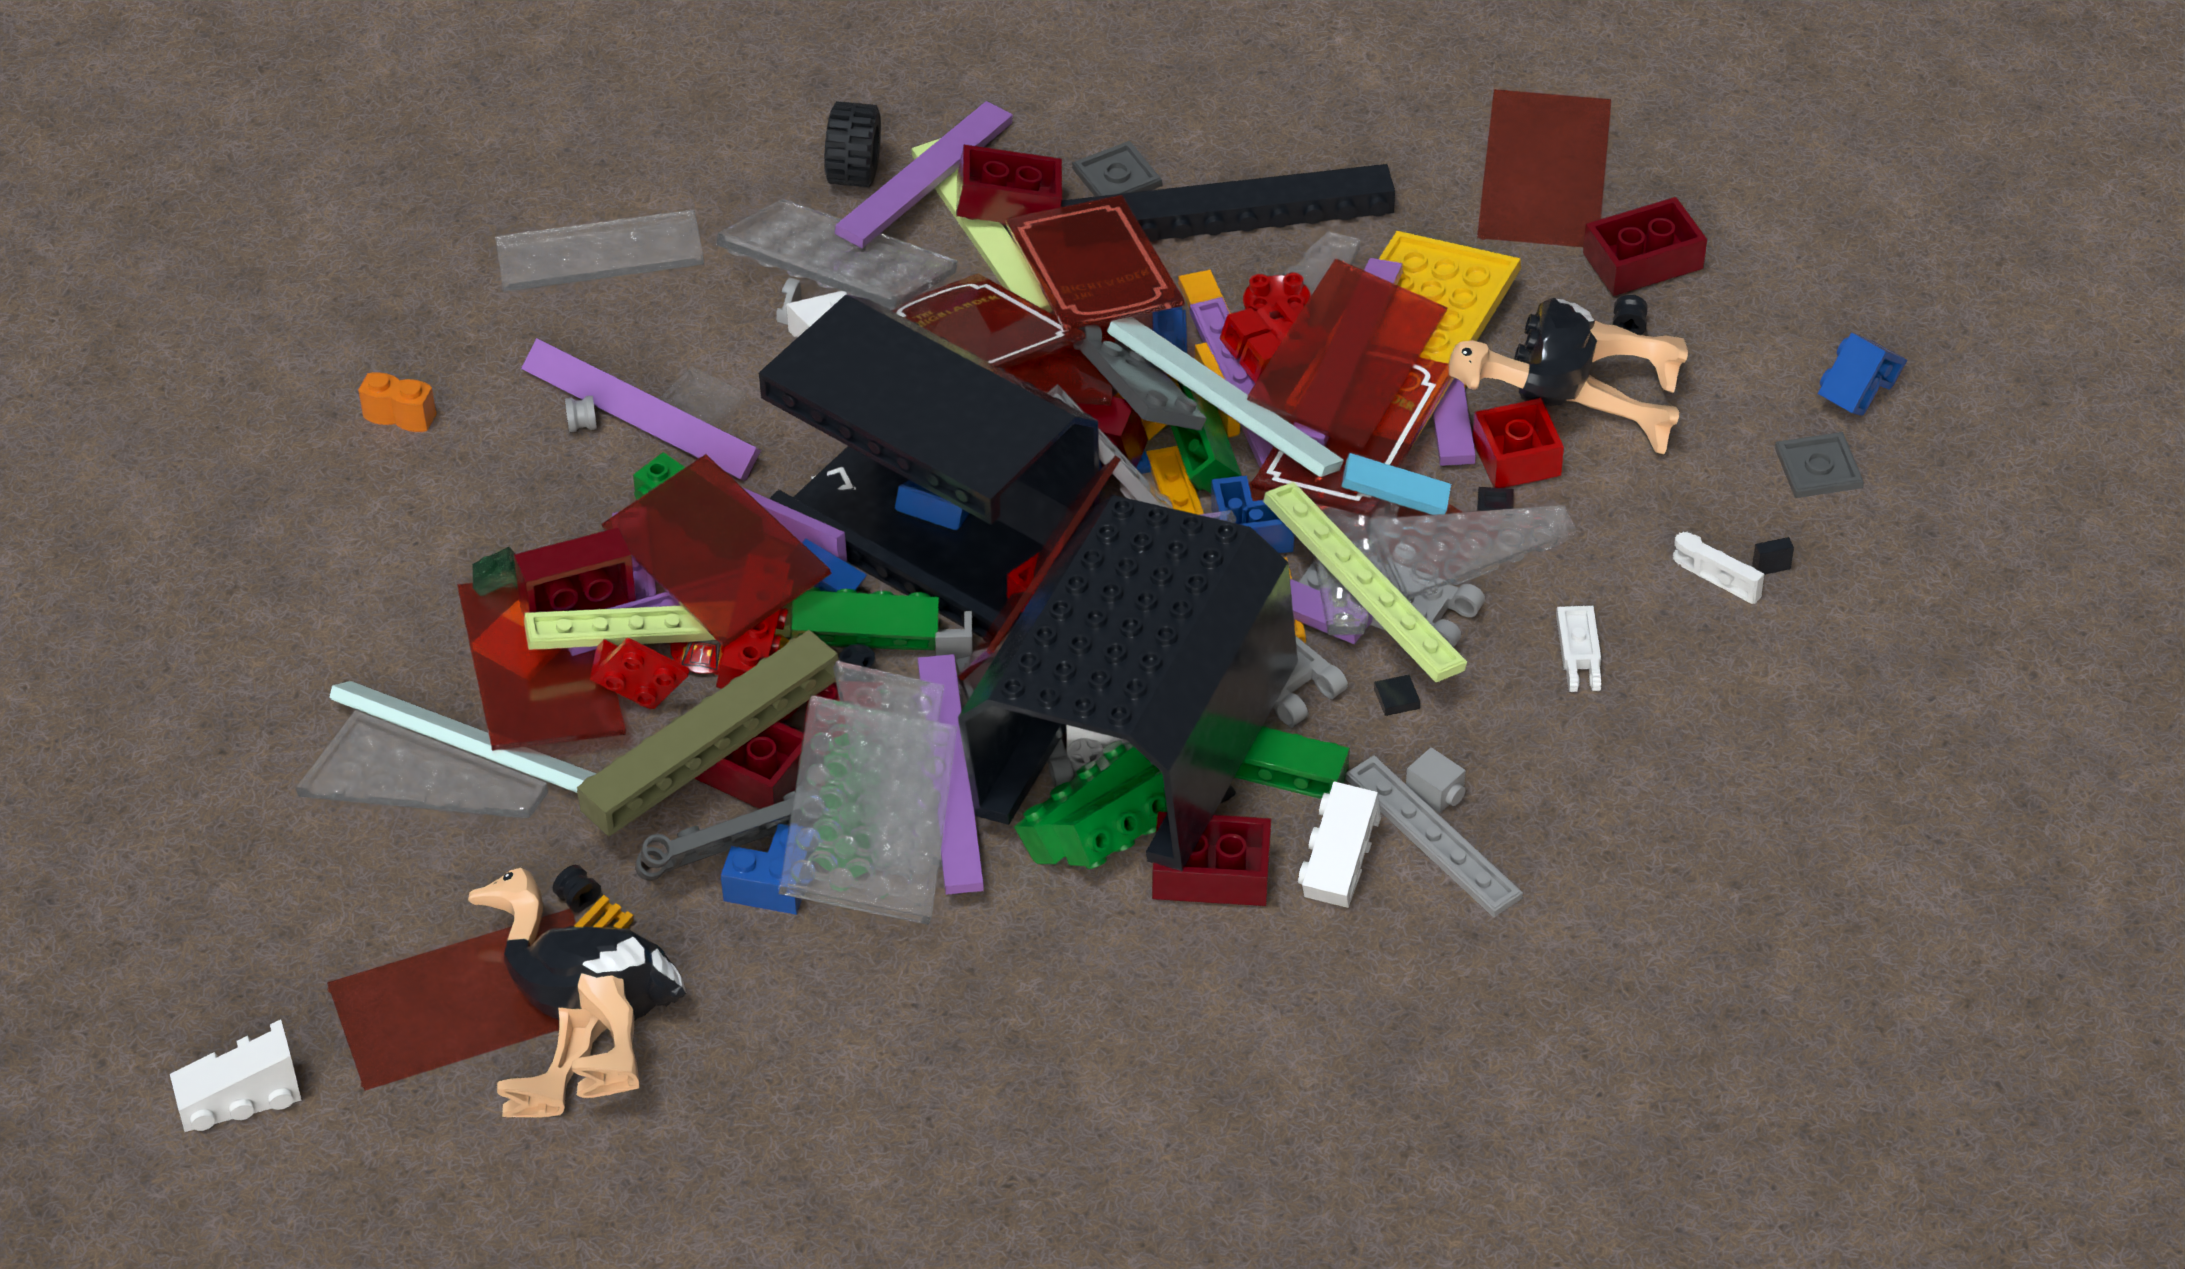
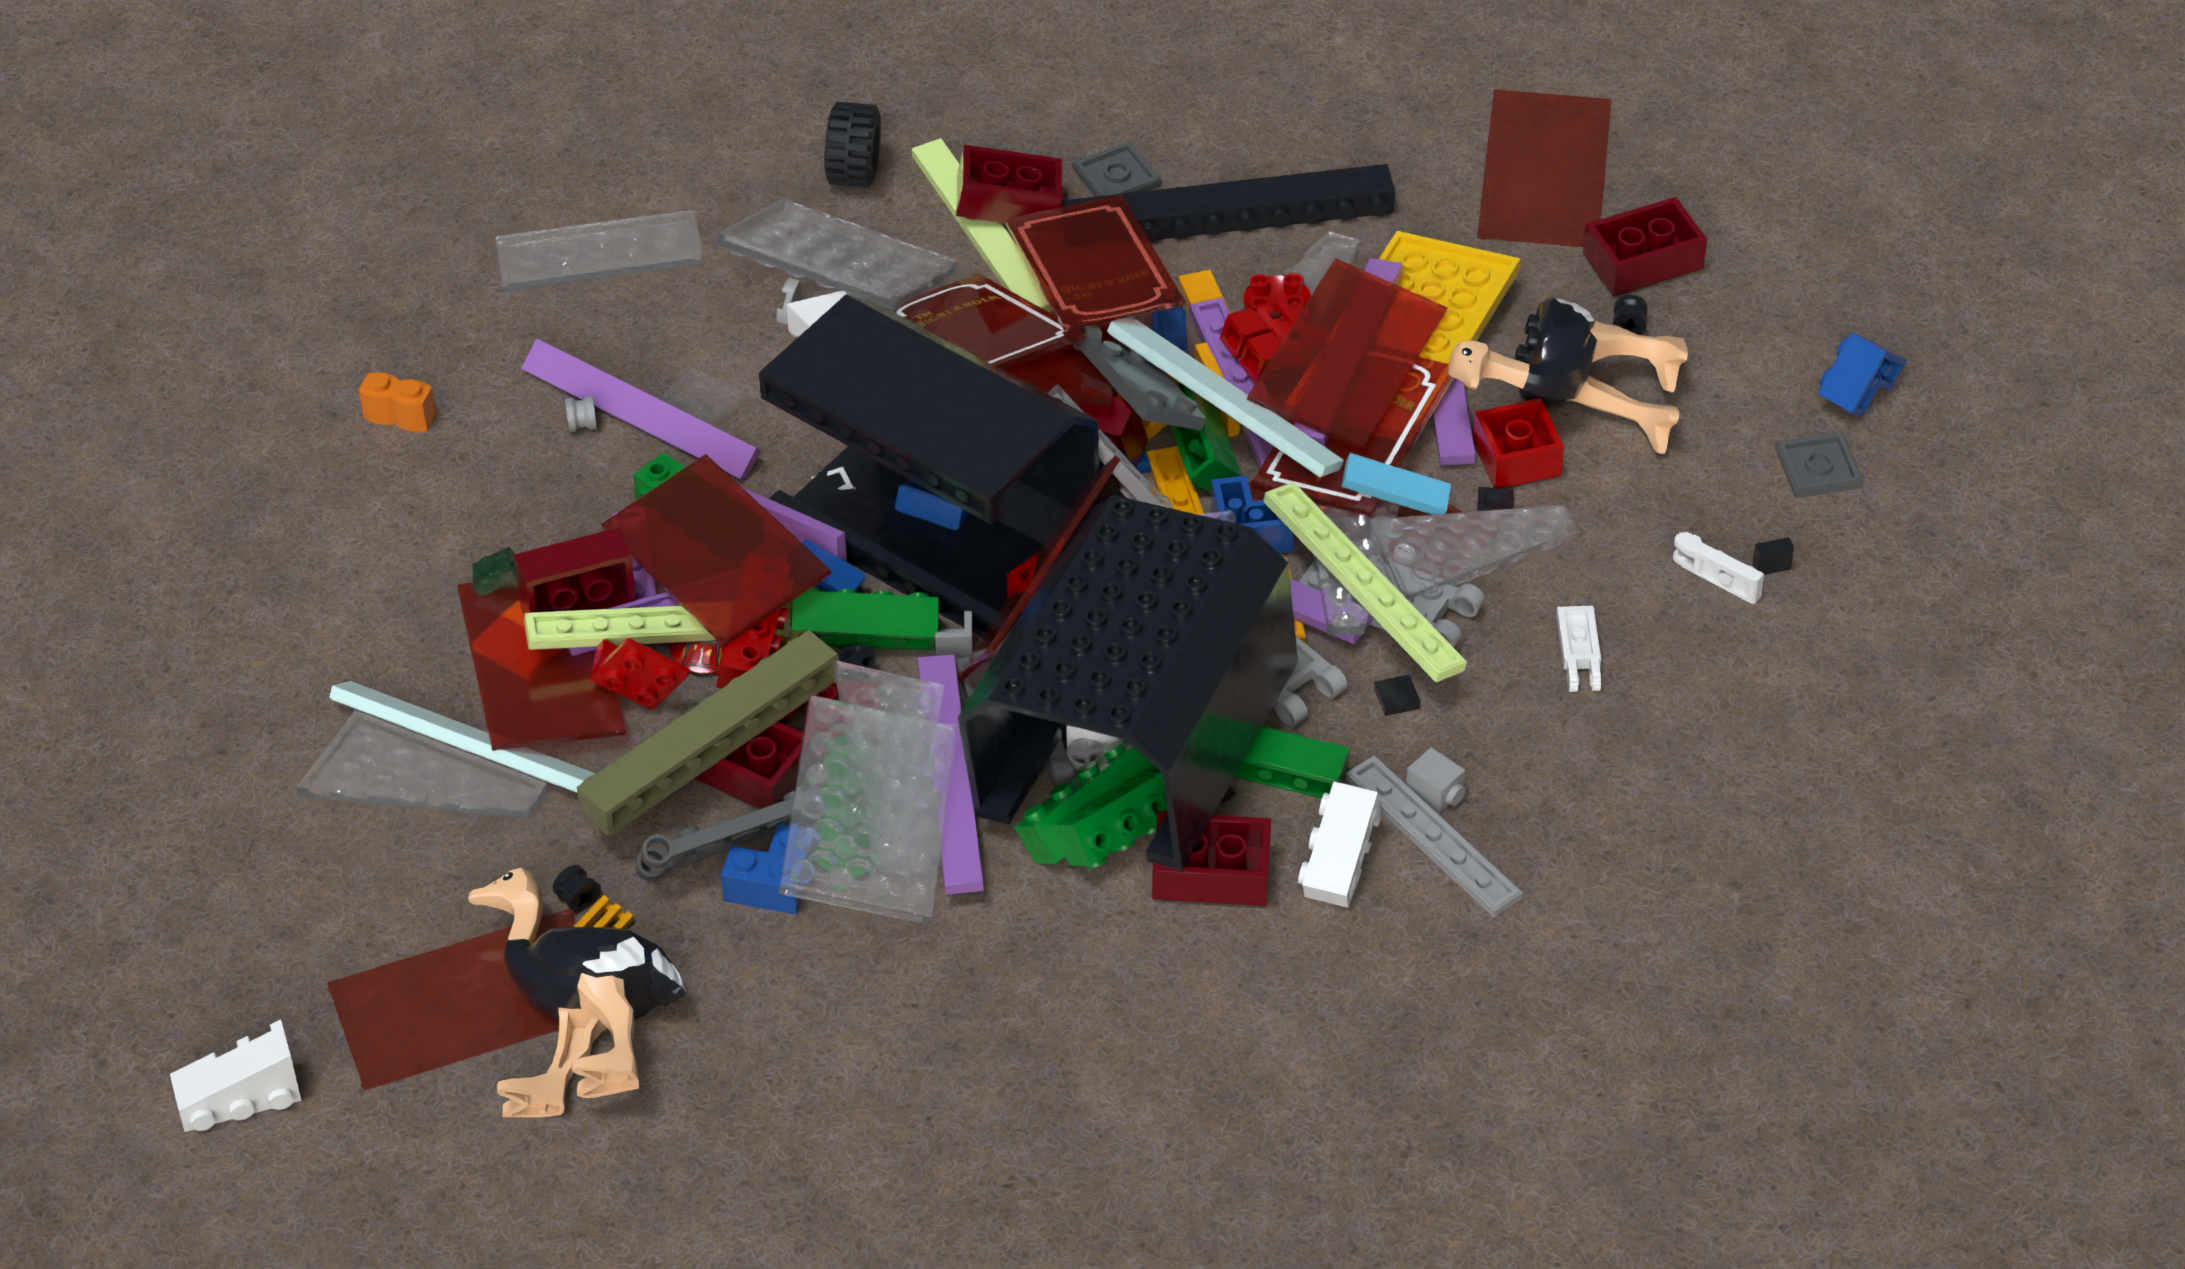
medium lavender tile [835,101,1013,248] -> none

